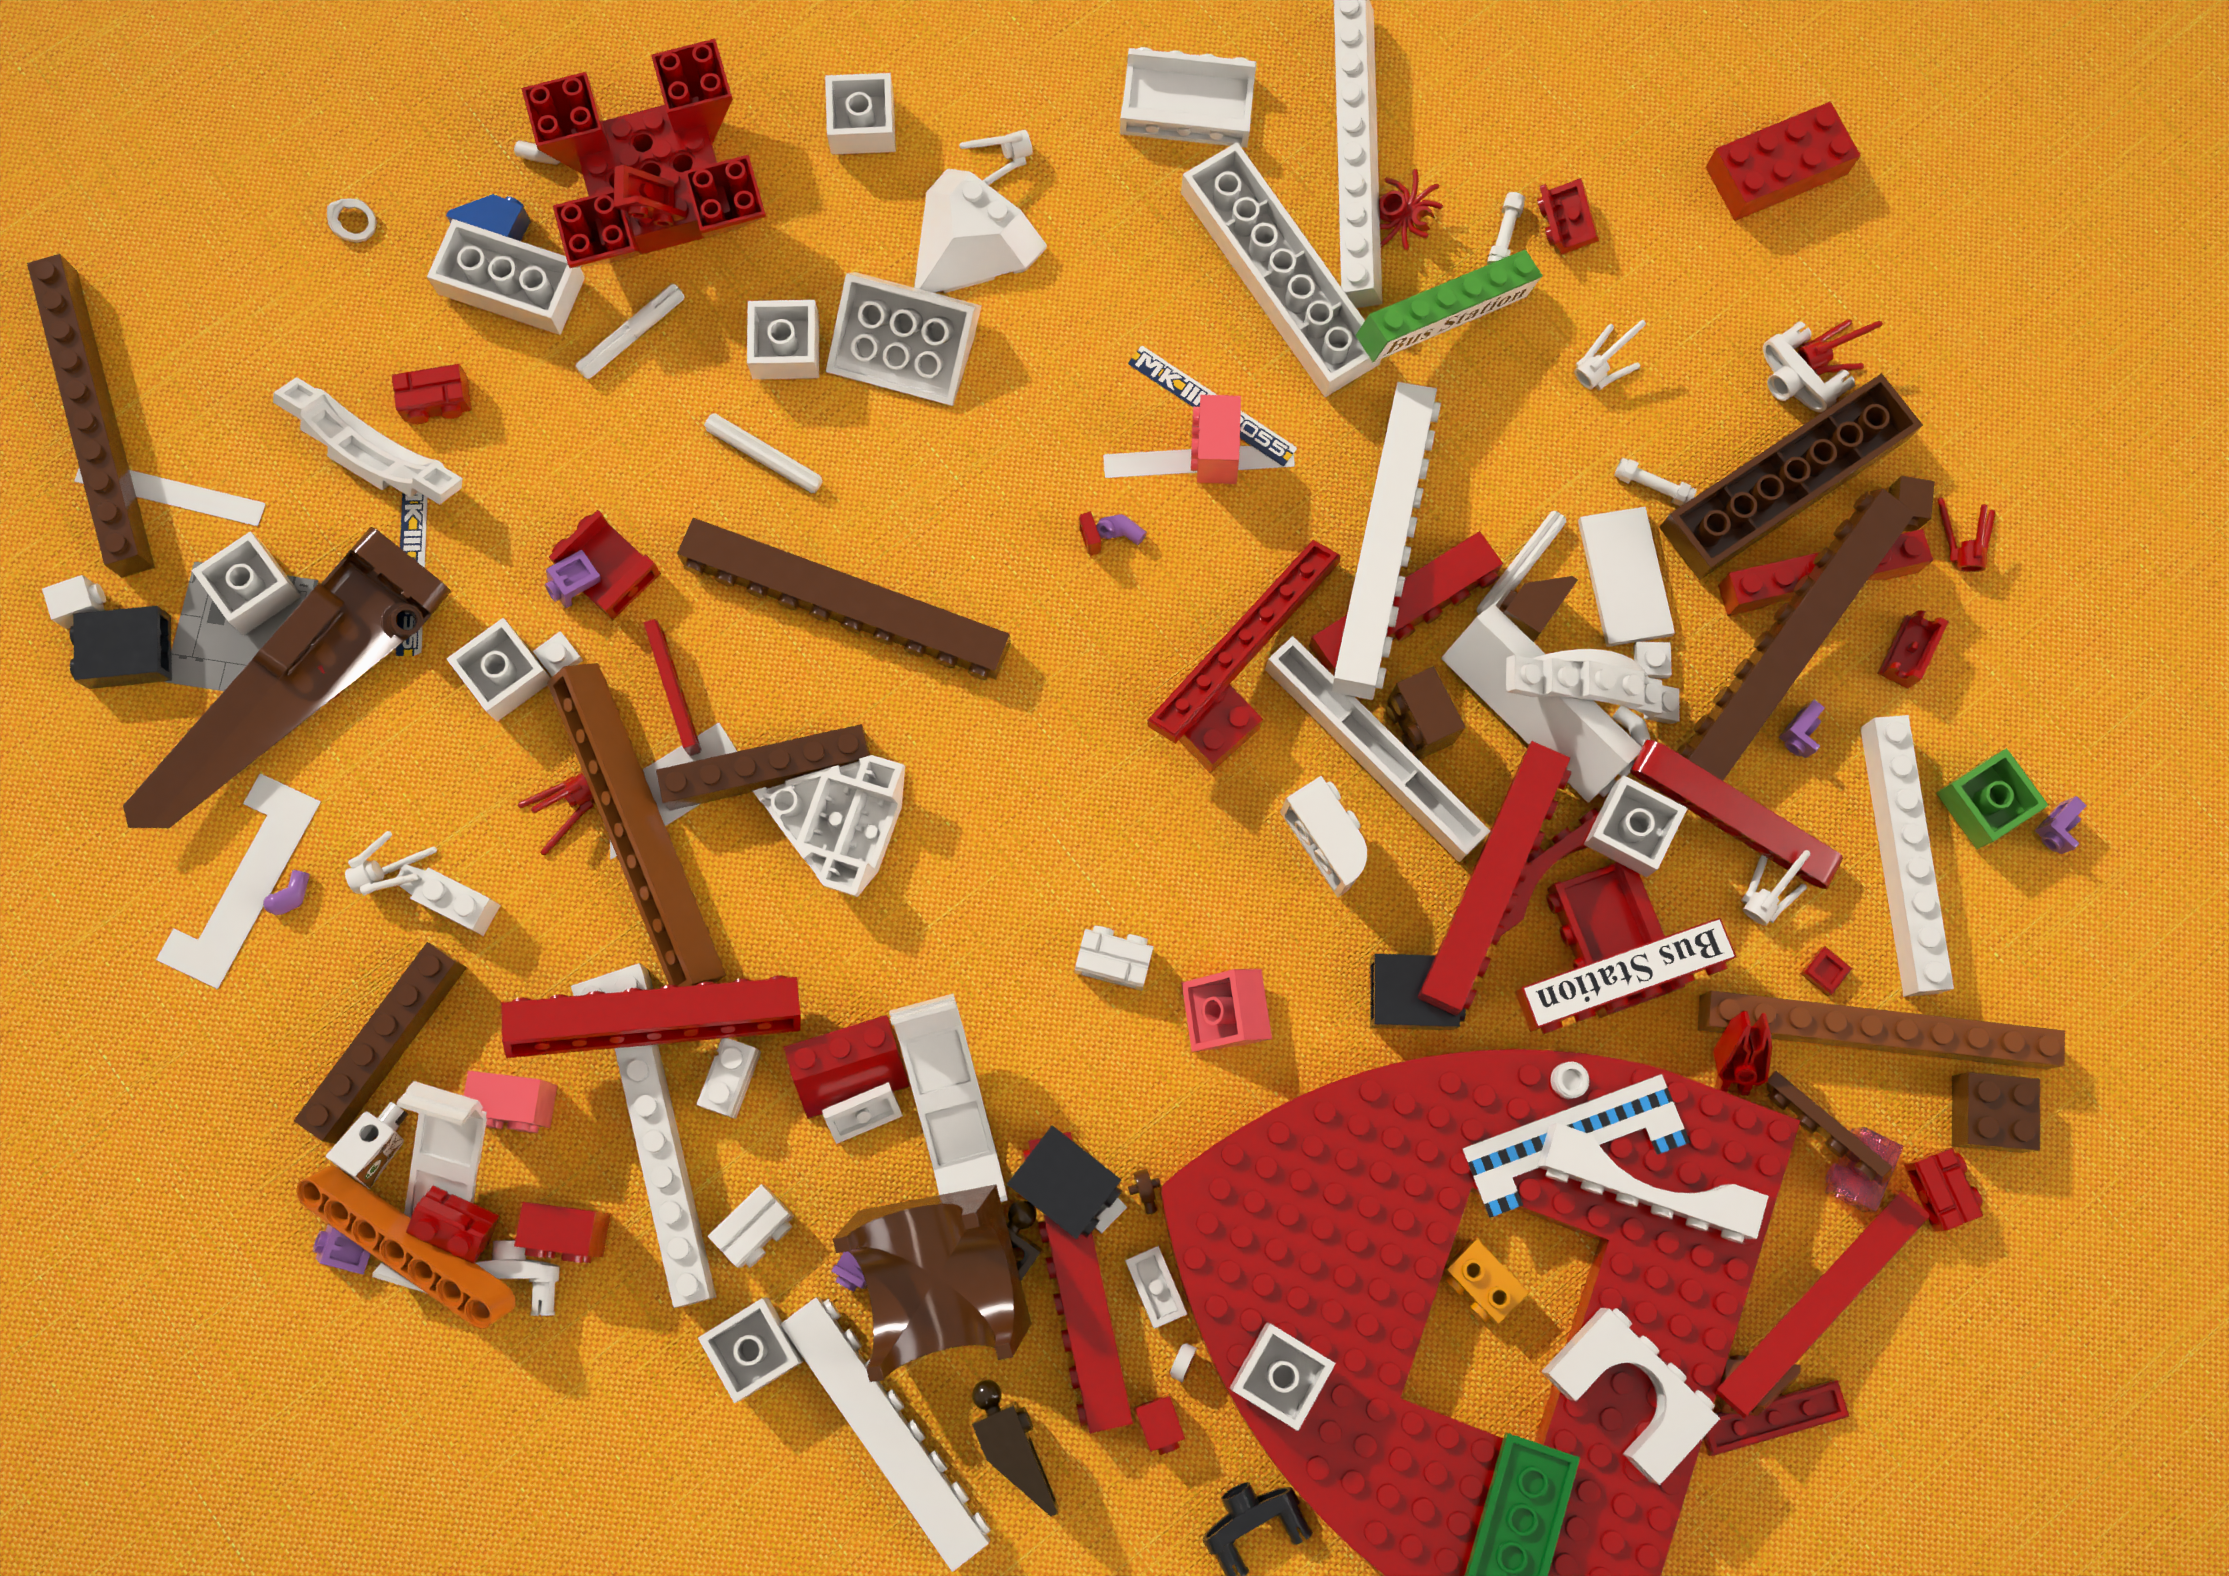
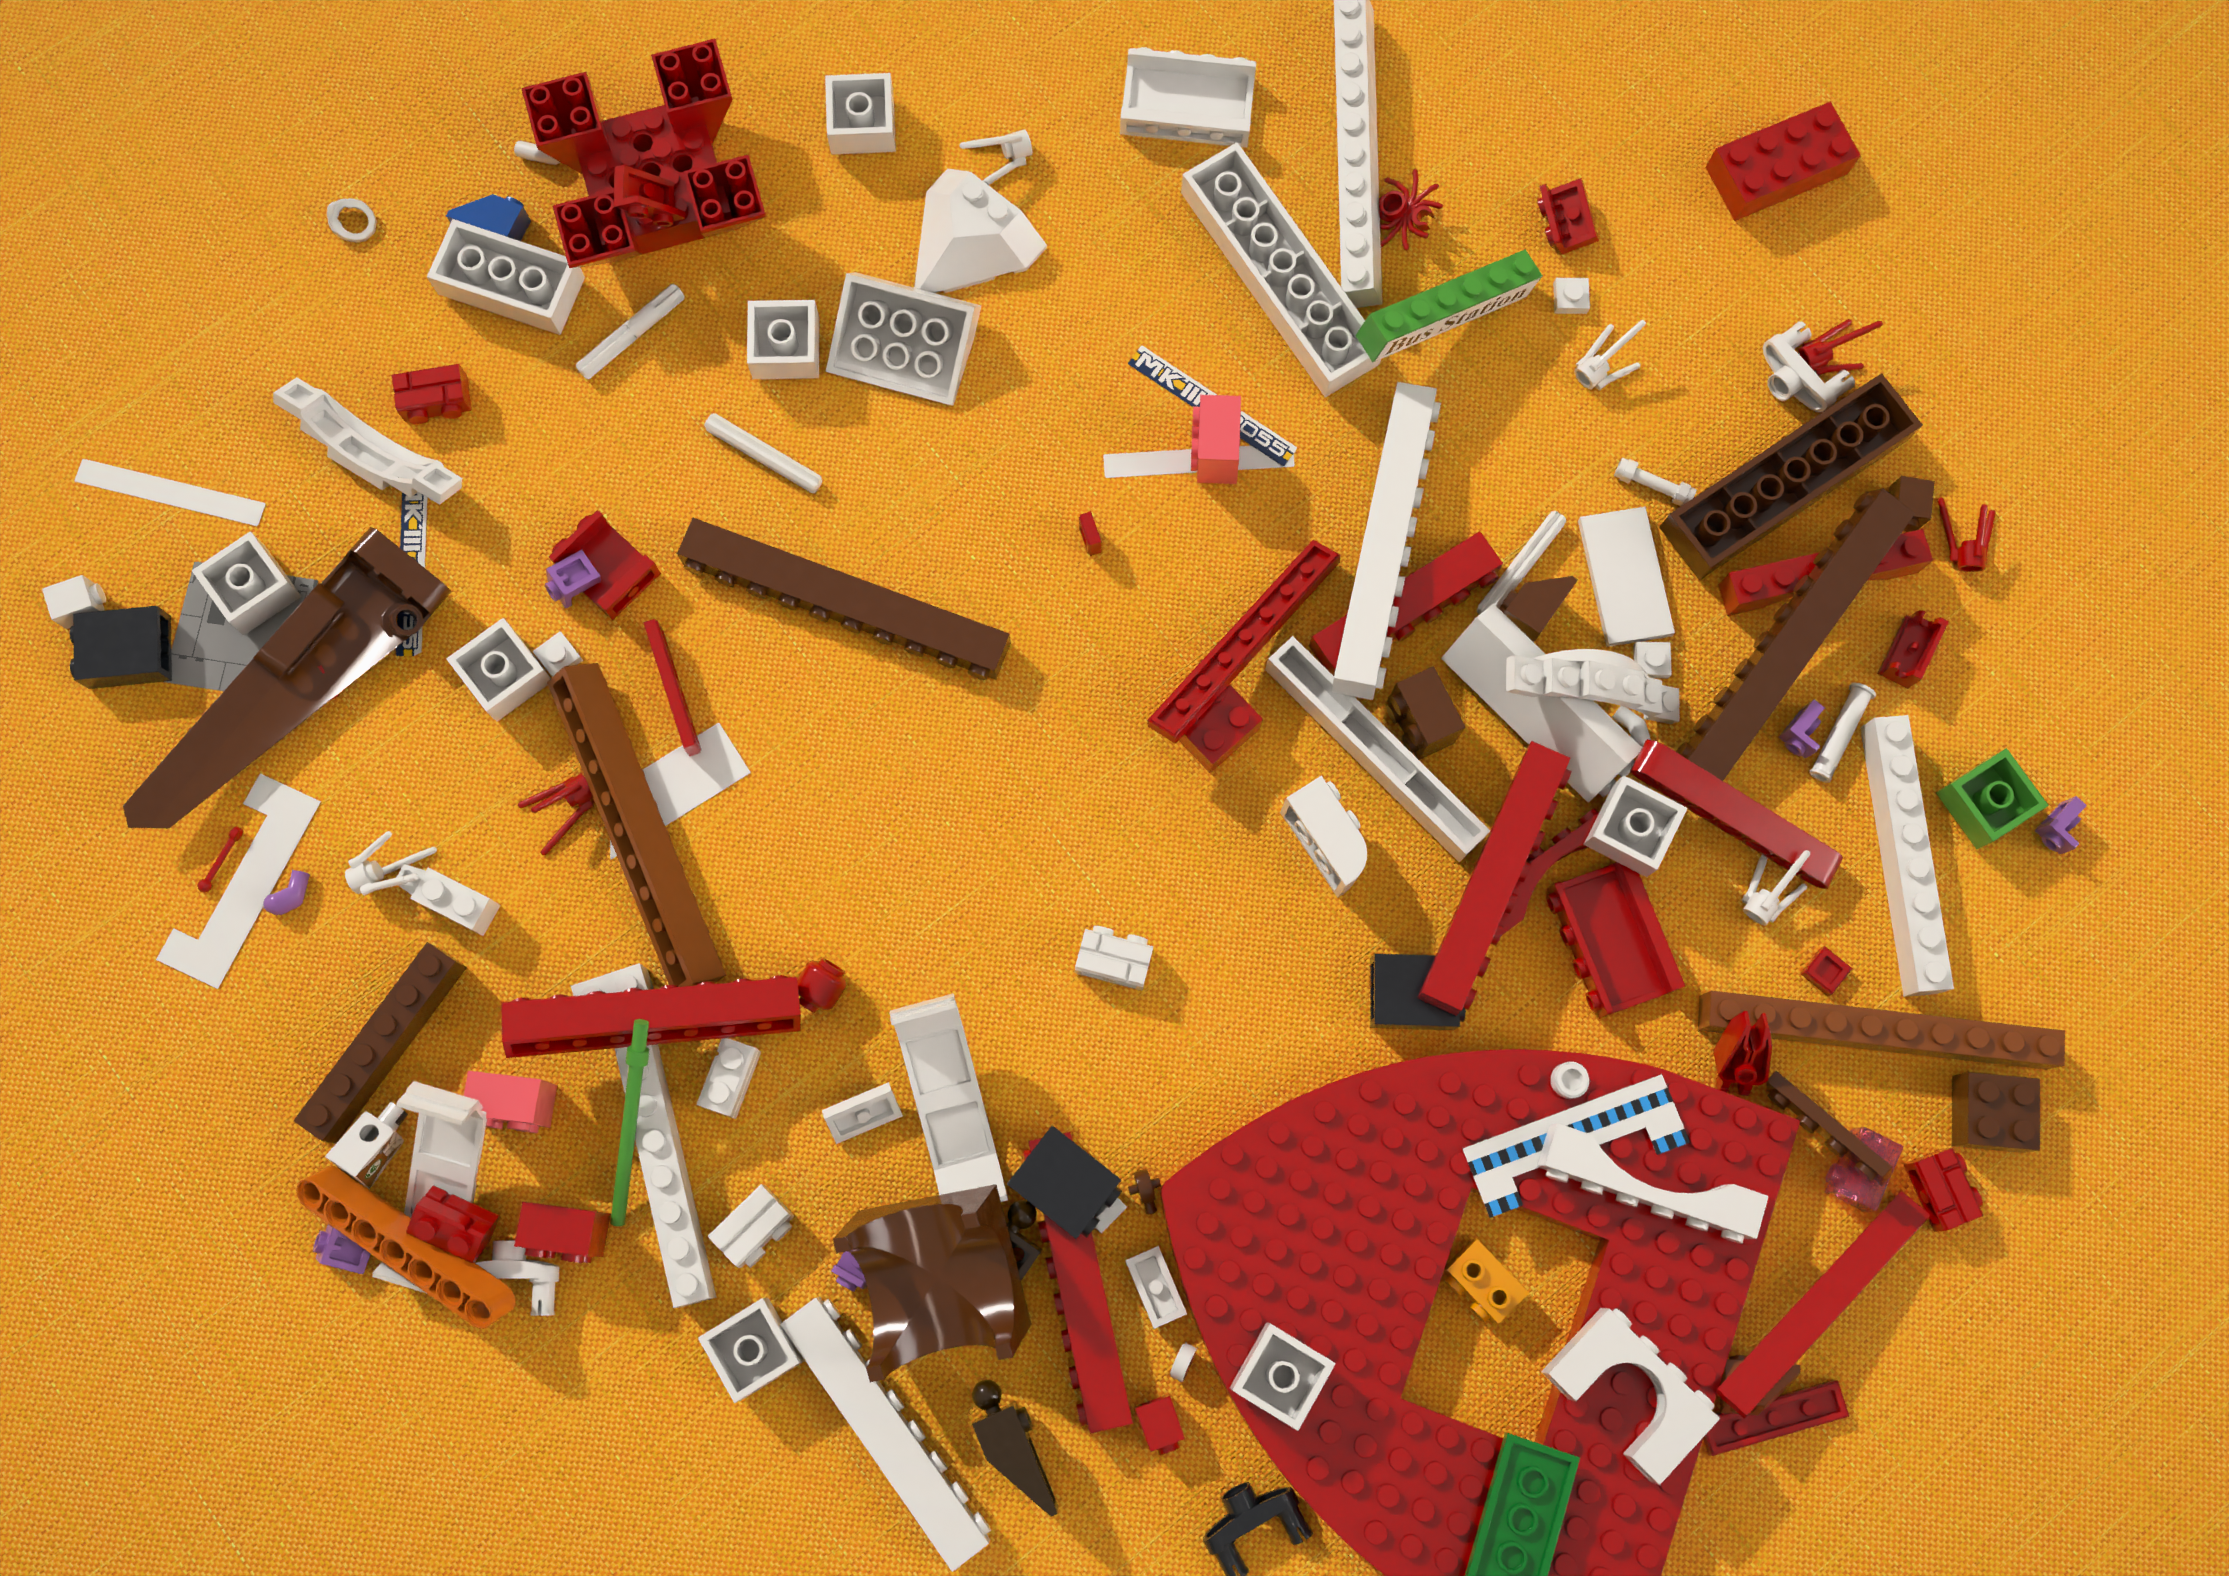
reddish brown brick [27,253,155,578] -> none
reddish brown brick [656,724,870,811] -> none
white wedge [753,755,905,897] -> none
red slope [784,1015,910,1119] -> none
medium lavender arm [1096,514,1147,546] -> none
coral slope [1182,969,1272,1052] -> none
white bar [1487,192,1525,265] -> none
brick [1515,917,1737,1035] -> none
none -> red hinge [197,826,244,893]
none -> bright green bar [610,1019,649,1226]
none -> red head [797,958,847,1013]
none -> white plate [1553,278,1590,314]
none -> white pin [1809,682,1876,783]

